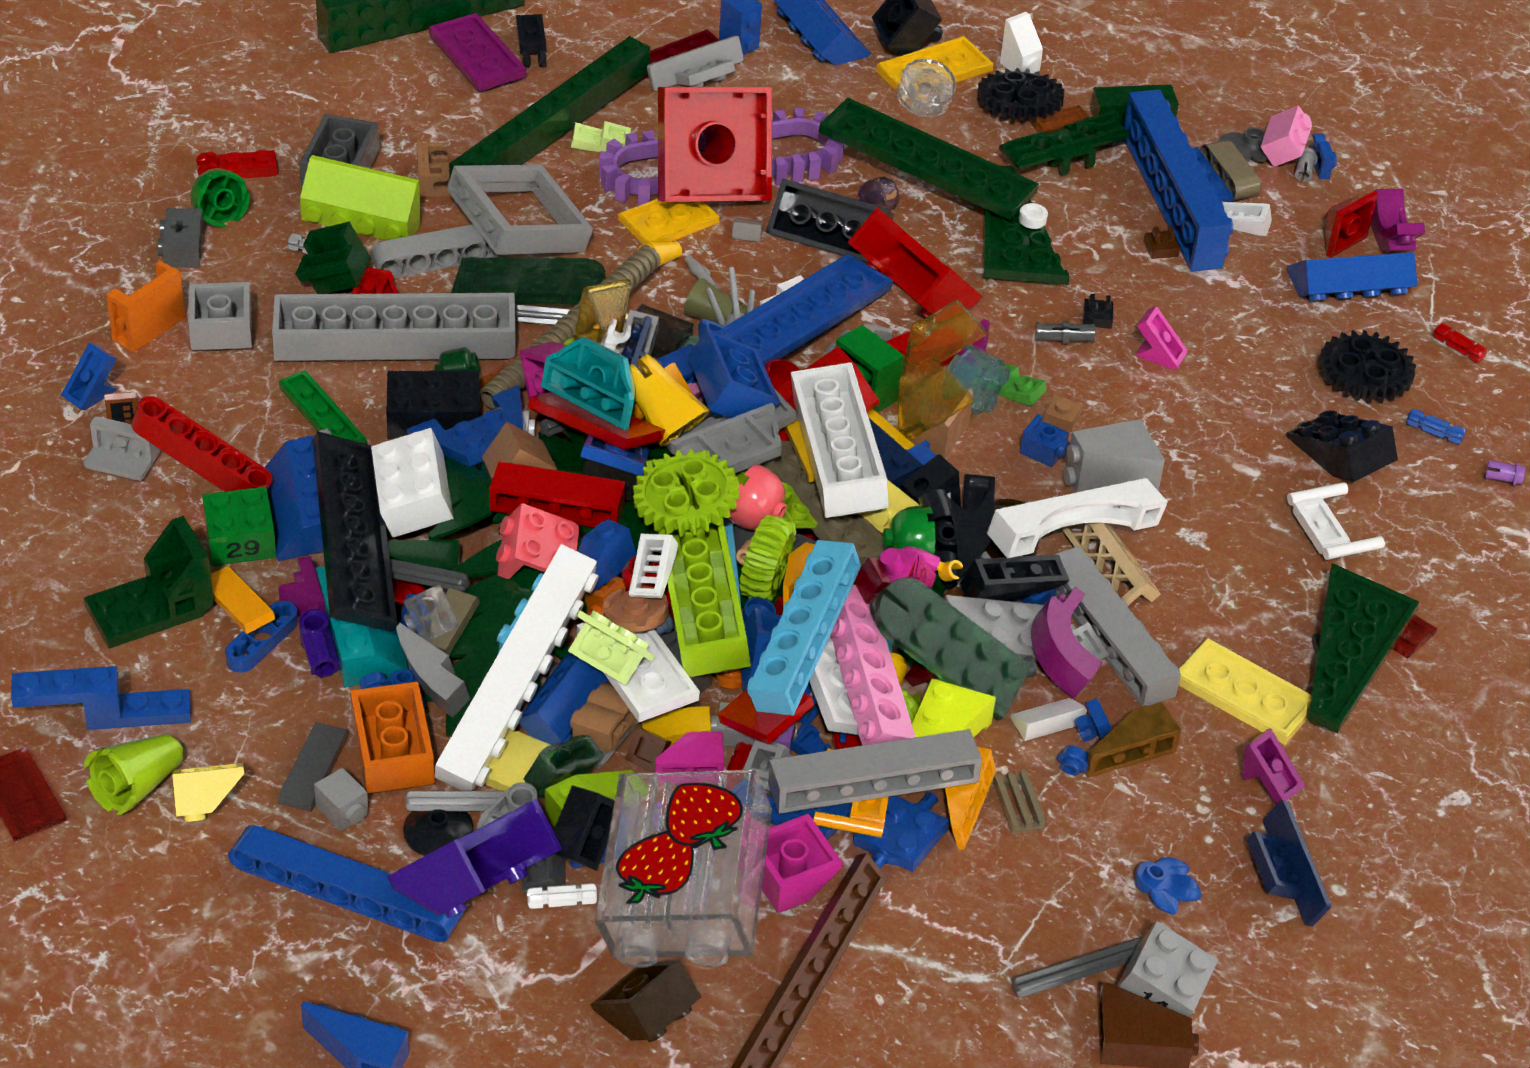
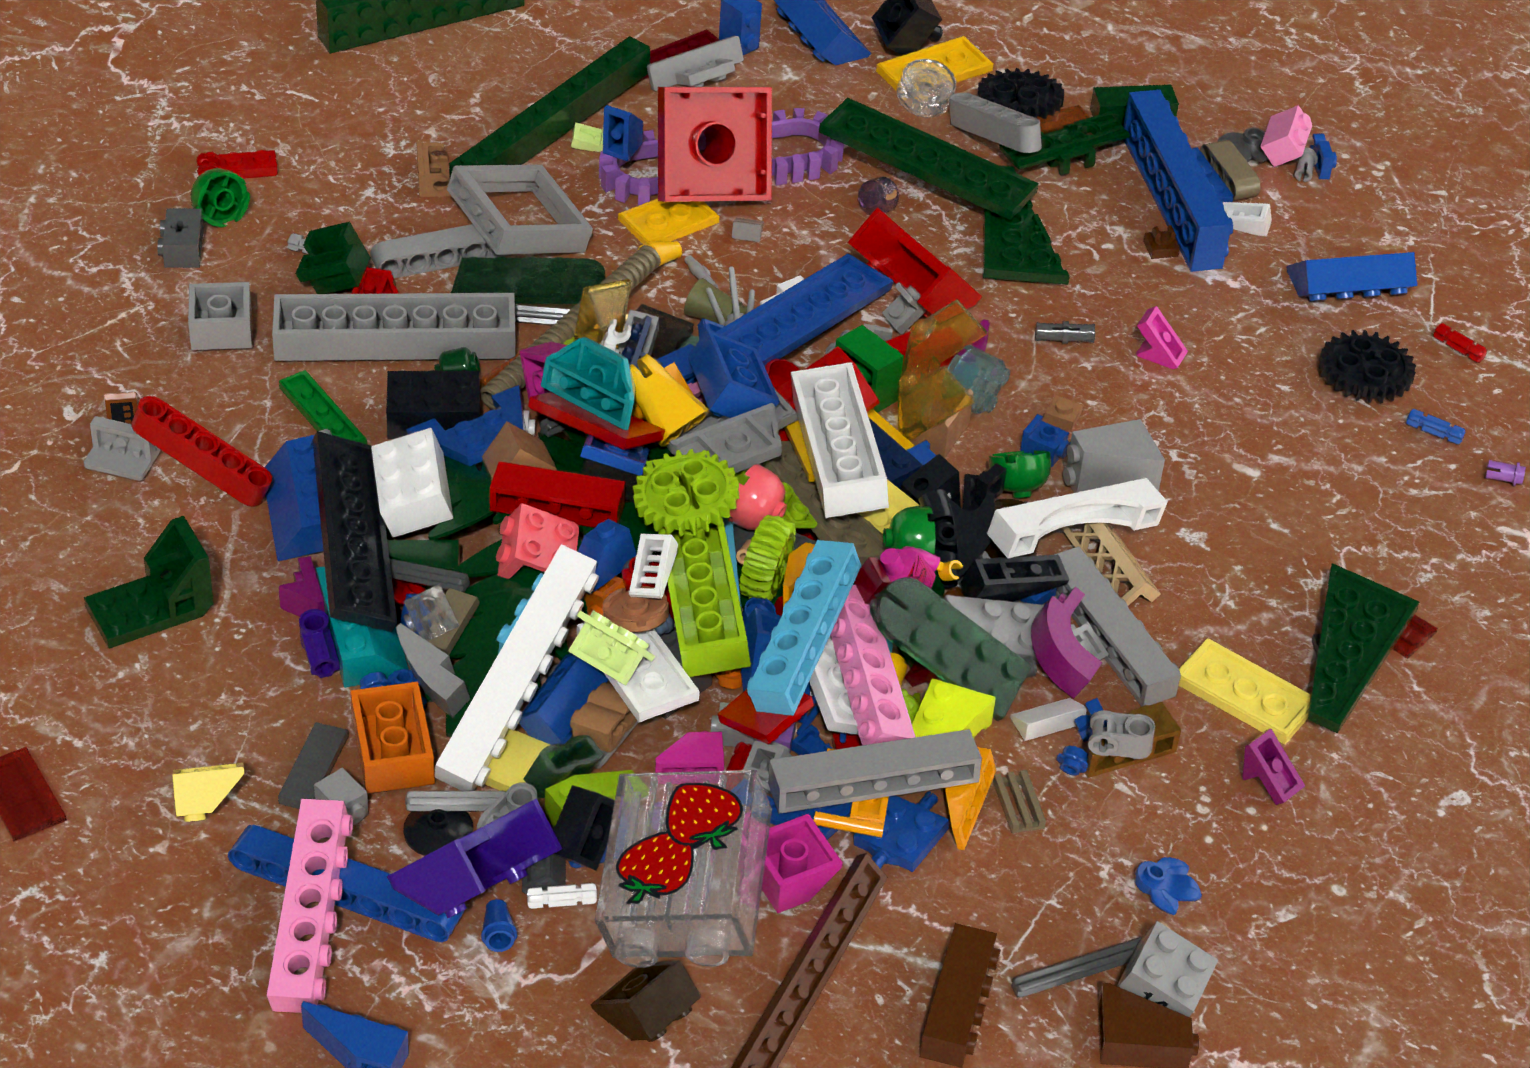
blue bracket [11,666,191,730] -> none
blue slope [61,342,117,411] -> none
lime cone [84,734,183,815] -> none
orange panel [106,260,185,353] -> none
green brick [202,487,276,566] -> none
light orange tile [211,566,275,634] -> none
blue beam [225,601,298,673] -> none
dark grey brick [299,114,380,190] -> none
lime slope [300,155,421,240] -> none
magenta plate [429,13,526,92] -> none
black hinge [516,14,546,67] -> none
reddish brown plate [625,728,671,772] -> none
yellow slope [641,706,711,747] -> none
black slope [766,178,895,263] -> none
bright green slope [978,362,1047,406] -> none
white slope [1000,12,1043,73] -> none
white tile [1019,203,1048,229] -> none
black tile [1083,294,1113,329] -> none
dark blue bracket [1247,800,1331,927] -> none
black slope [1286,410,1398,482] -> none
white plate [1287,482,1385,560] -> none
red slope [1324,191,1378,258] -> none
magenta arch [1371,189,1425,251] -> none
none -> bright pink brick [267,799,353,1013]
none -> blue cone [481,899,517,952]
none -> blue slope [603,105,643,161]
none -> light grey bracket [882,282,927,334]
none -> reddish brown brick [919,923,1001,1068]
none -> light grey beam [949,93,1042,153]
none -> black plate [975,463,1007,505]
none -> green cylinder [989,450,1051,498]
none -> light grey piece [1088,710,1155,759]

